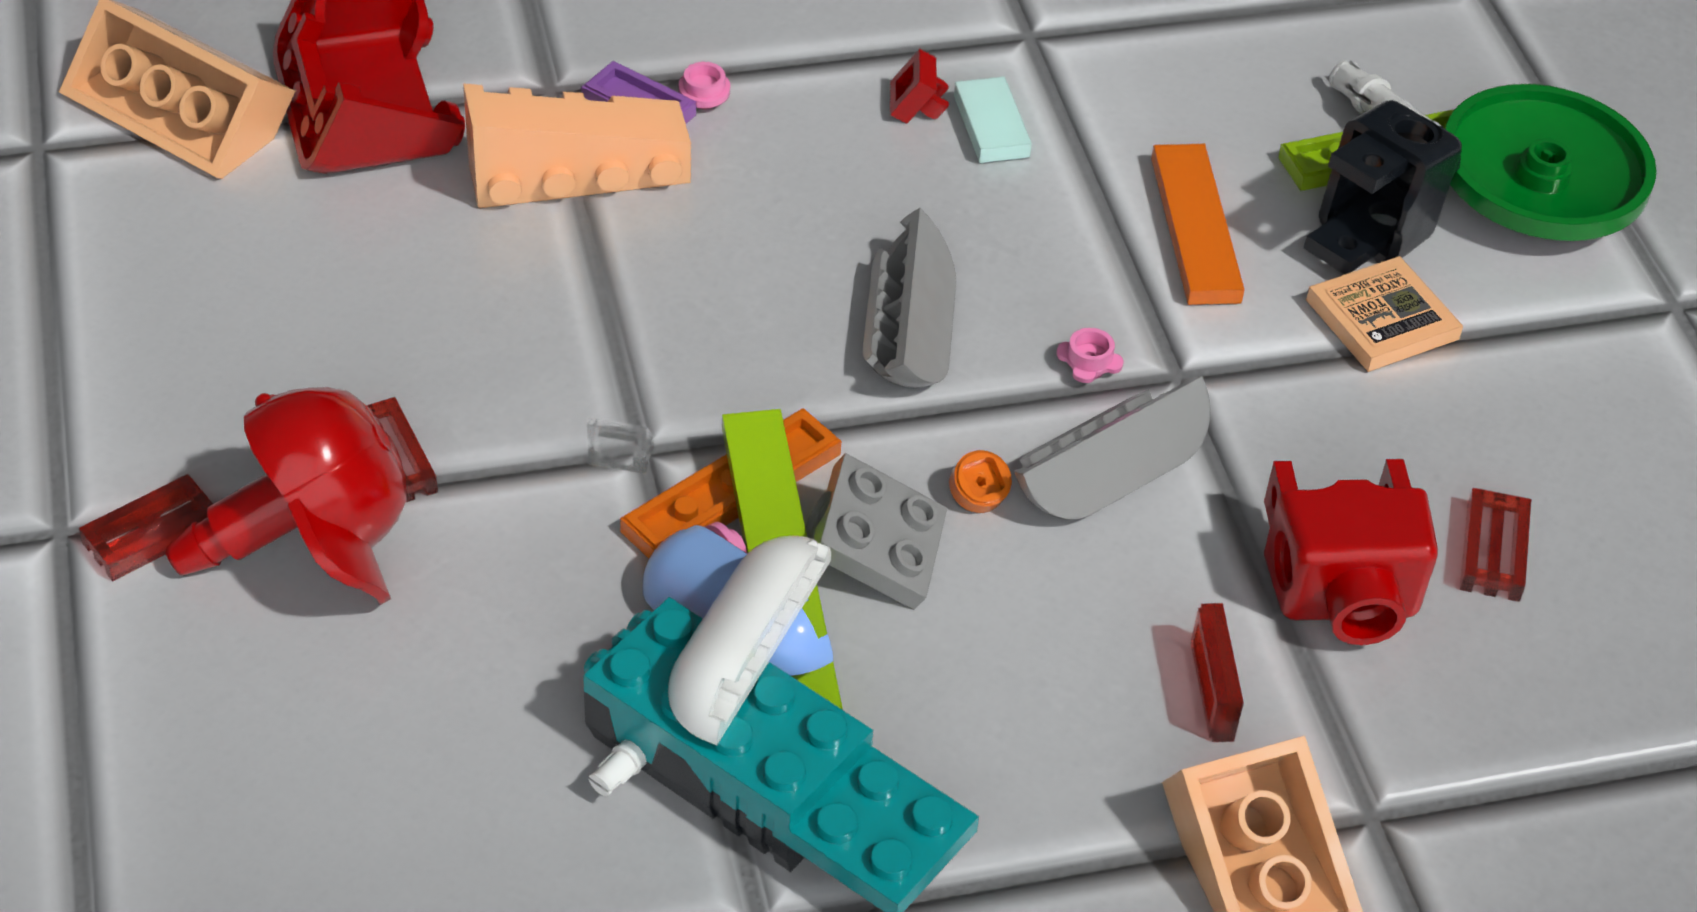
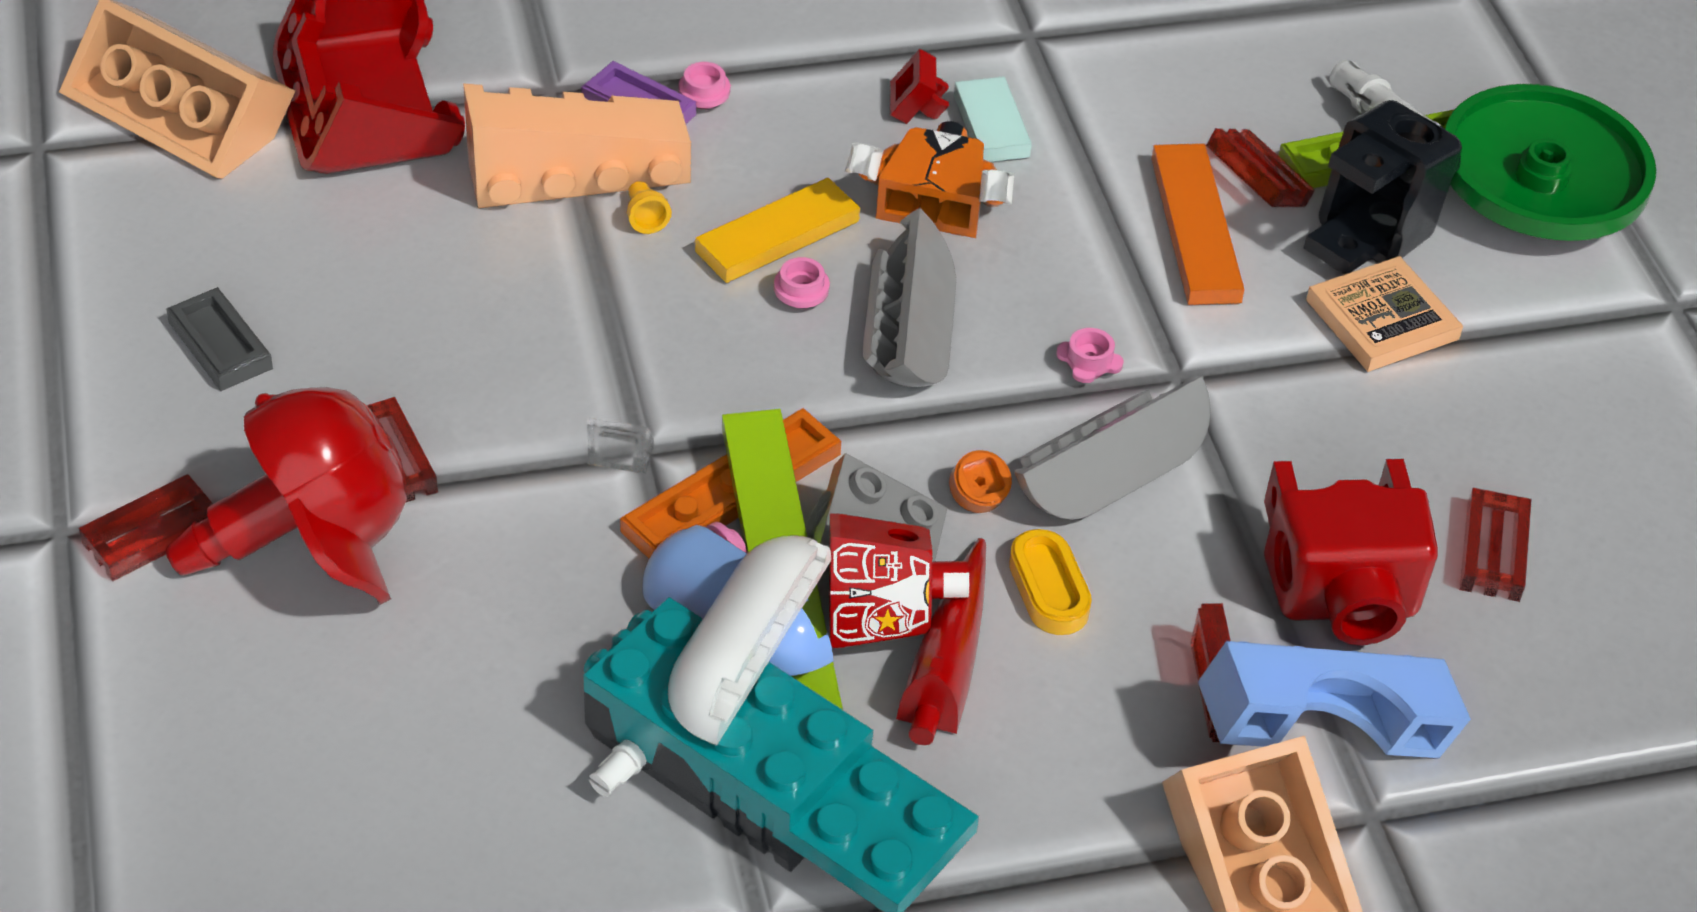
none -> dark grey tile [166,287,273,391]
none -> yellow piece [627,181,672,234]
none -> yellow tile [695,177,860,283]
none -> bright pink plate [774,257,830,308]
none -> red torso [829,513,969,648]
none -> orange torso [845,121,1015,238]
none -> red piece [896,538,986,745]
none -> yellow tile [1009,529,1092,635]
none -> light blue arch [1198,641,1471,758]
none -> clear red tile [1206,128,1315,207]

